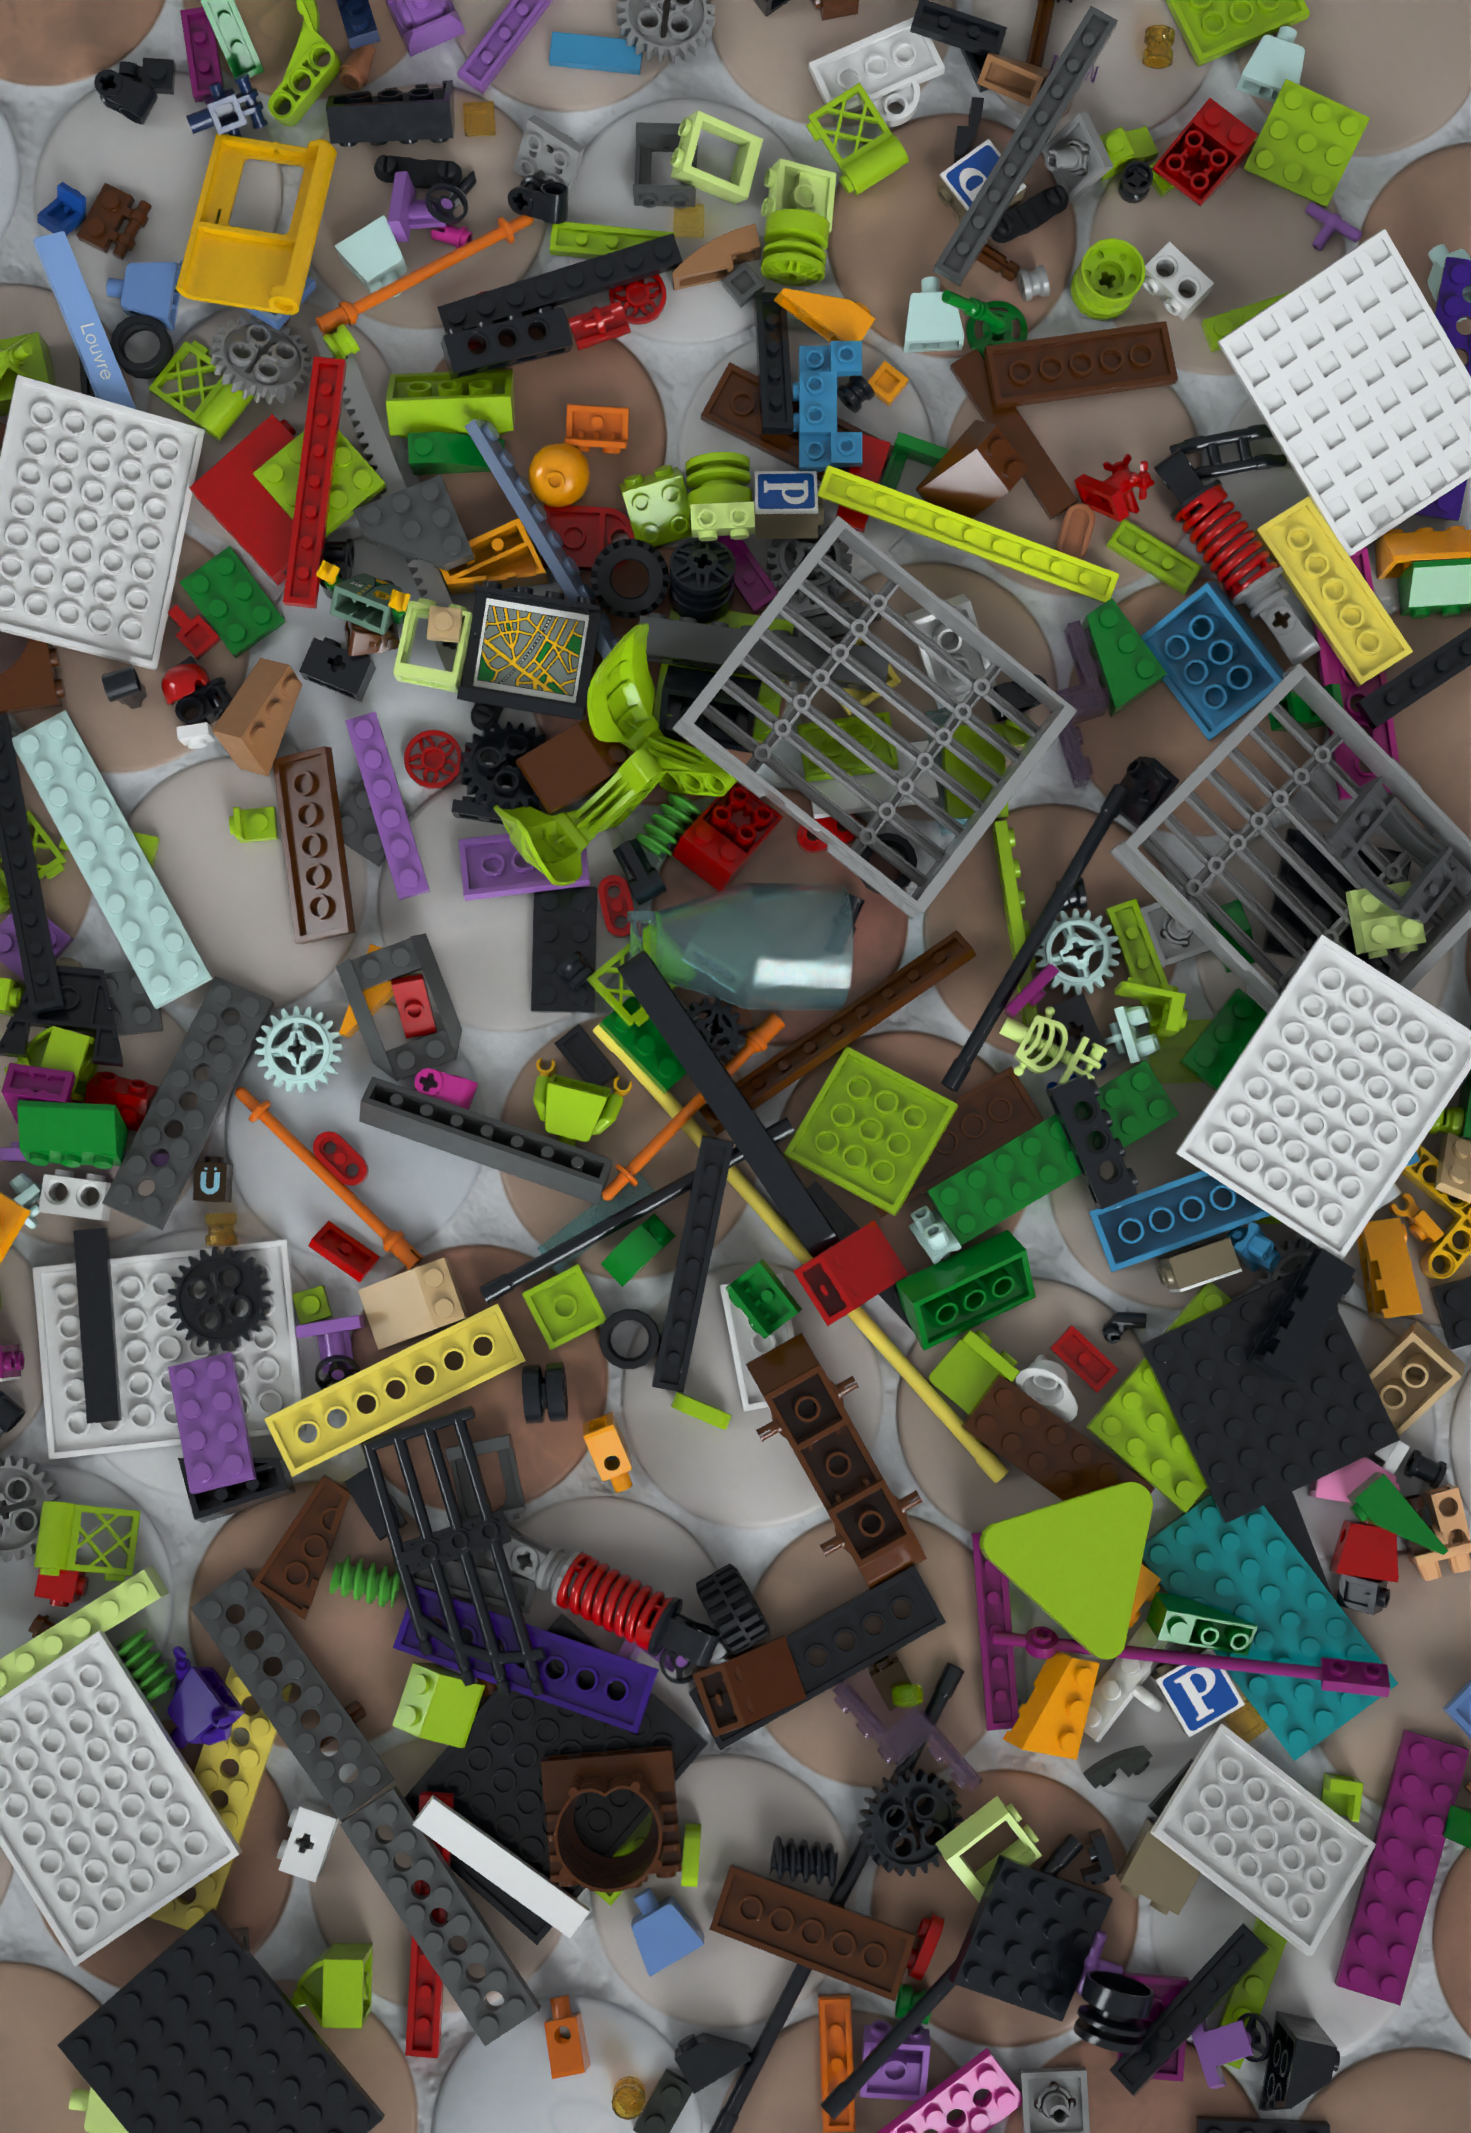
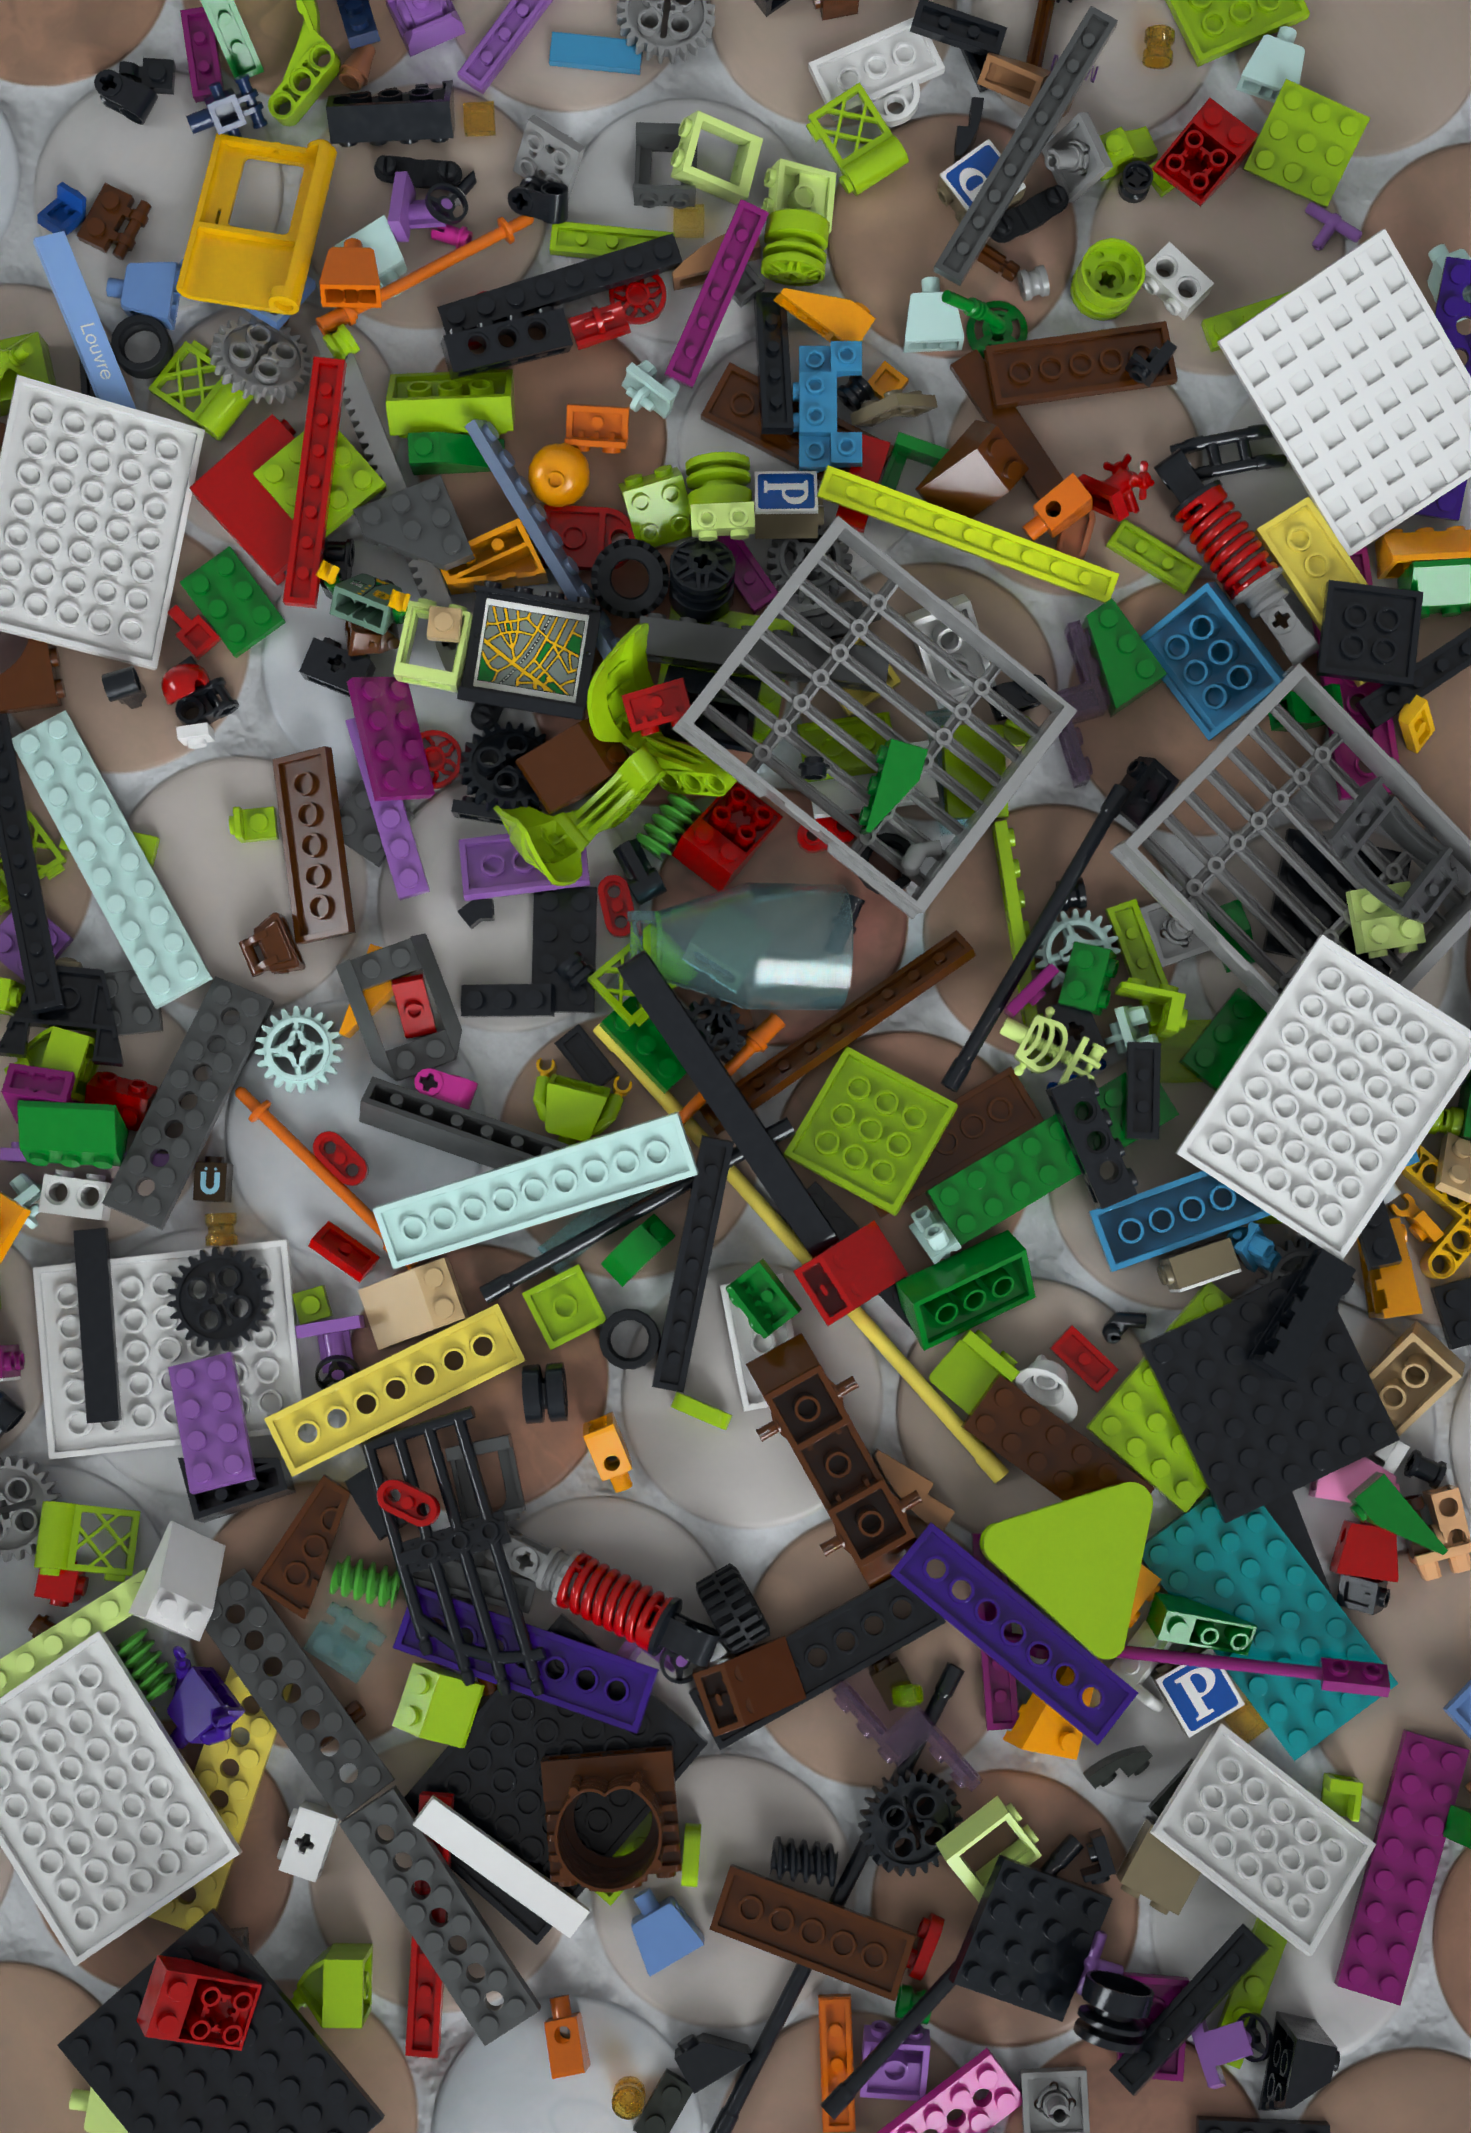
medium nougat wedge [212,658,302,776] -> none
none -> white slope [128,1521,226,1641]
none -> red slope [136,1955,262,2051]
none -> reddish brown piece [239,912,305,977]
none -> clear light blue plate [303,1602,387,1684]
none -> orange torso [319,238,382,308]
none -> magenta plate [347,677,435,801]
none -> light aqua plate [373,1111,699,1269]
none -> red plate [377,1479,440,1527]
none -> black piece [457,899,495,929]
none -> black plate [461,984,555,1018]
none -> light aqua hips [621,360,680,419]
none -> red bracket [621,677,691,737]
none -> magenta plate [664,199,769,388]
none -> black plate [798,756,830,780]
none -> dark tan plate [850,389,938,427]
none -> green slope [858,738,928,835]
none -> medium nougat slope [874,1448,955,1532]
none -> dark purple plate [890,1522,1138,1745]
none -> light grey arm [901,840,942,877]
none -> orange torso [1022,473,1093,542]
none -> green bracket [1058,941,1119,1016]
none -> black bracket [1125,340,1177,387]
none -> black plate [1125,1042,1161,1140]
none -> black plate [1316,580,1424,687]
none -> black plate [1358,1200,1402,1271]
none -> yellow plate [1398,695,1435,754]

